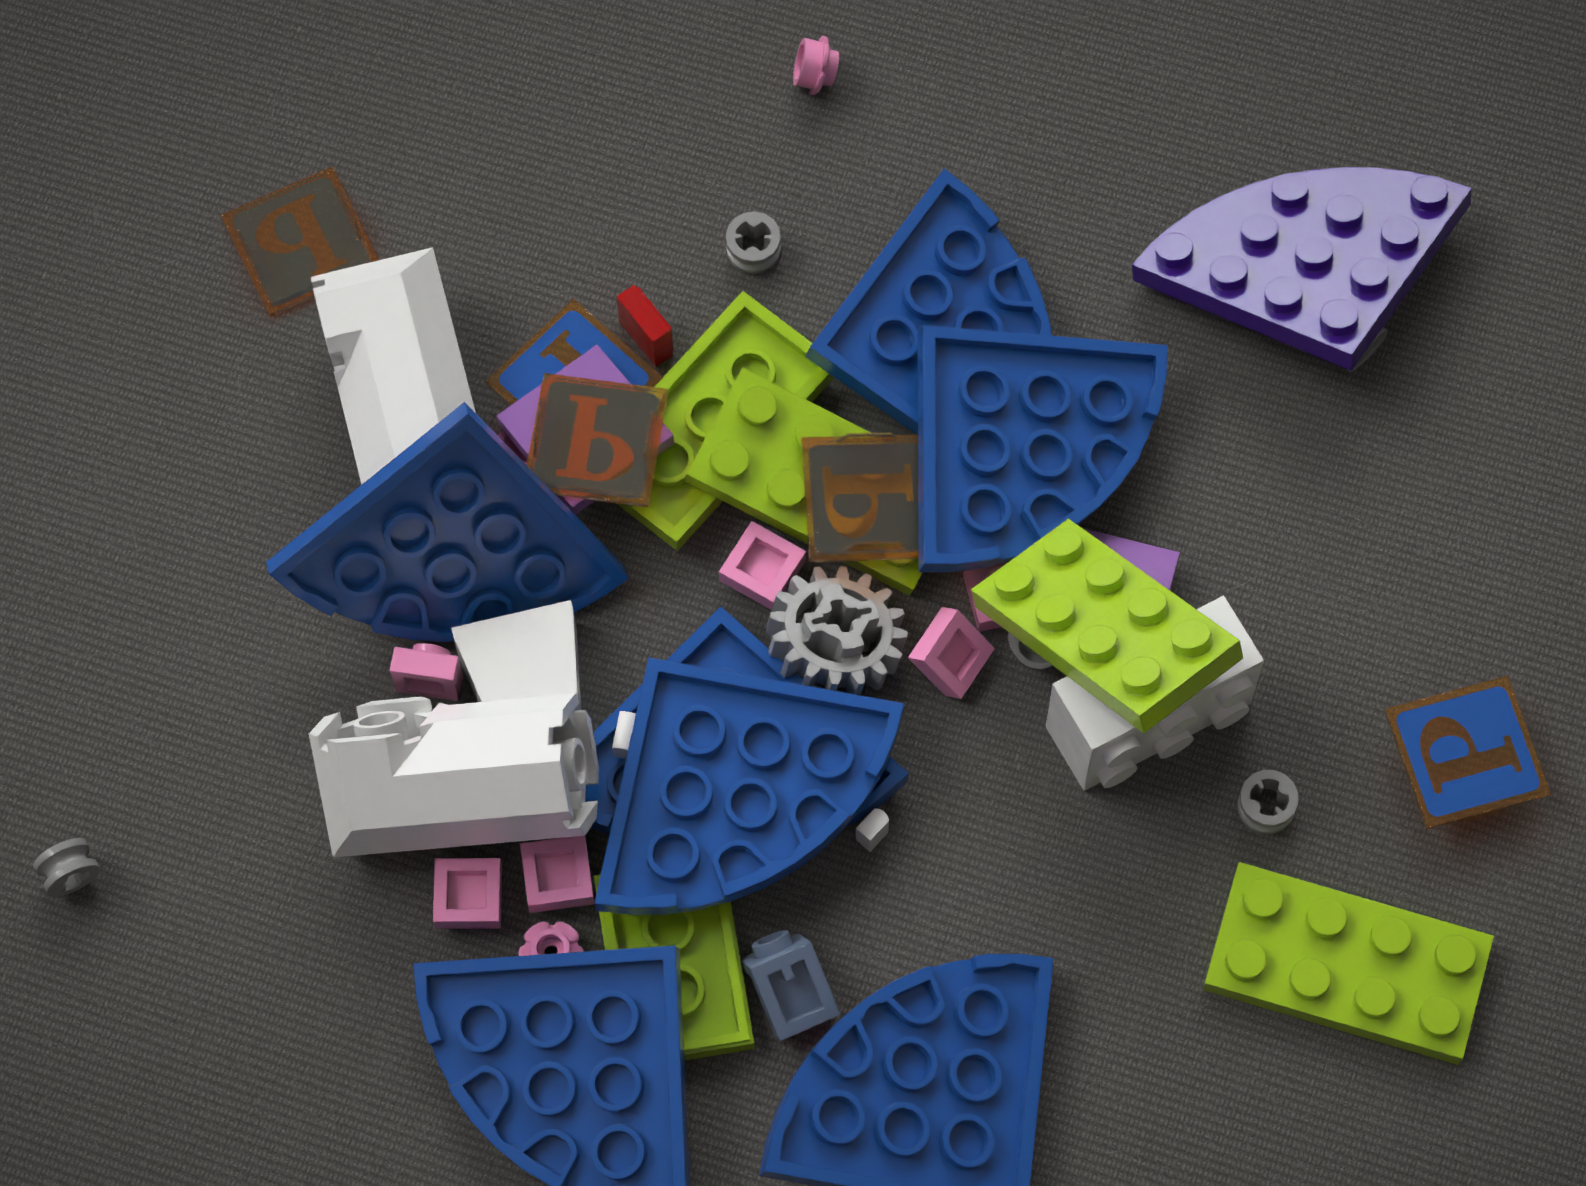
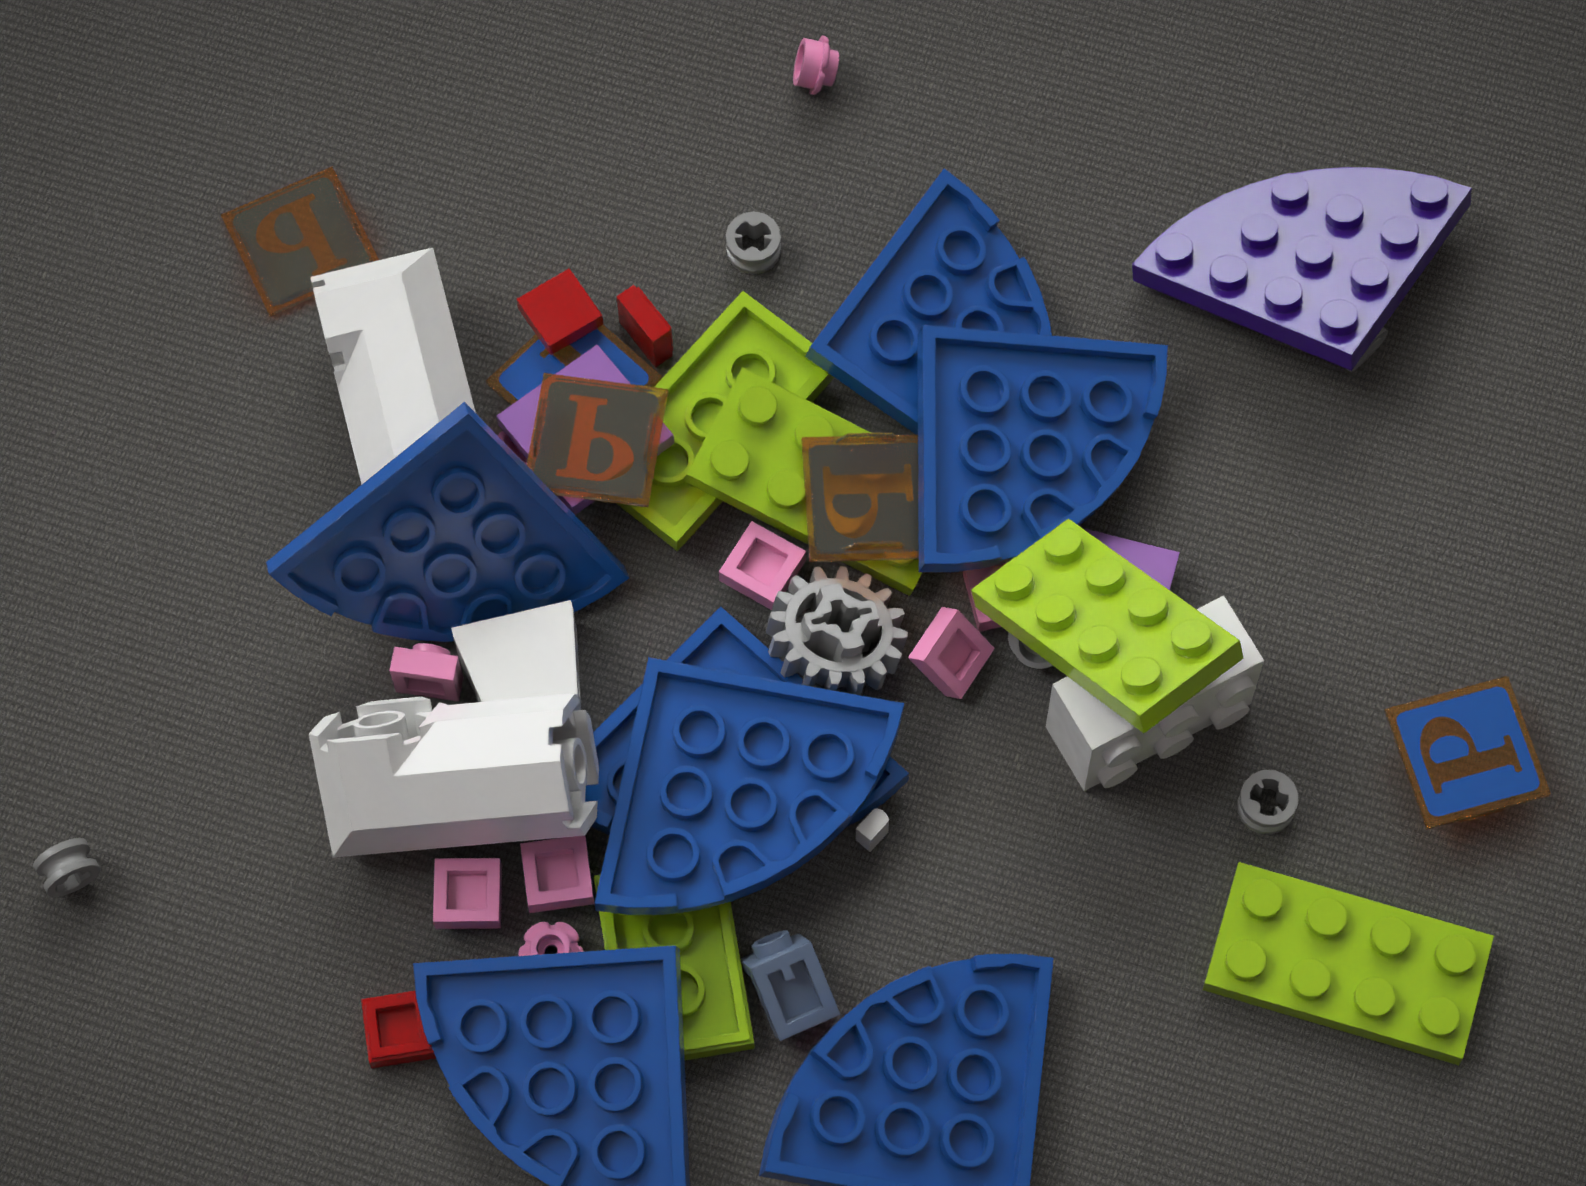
white piece [612,711,636,759] -> none
none -> red tile [361,991,436,1069]
none -> red tile [516,268,604,355]

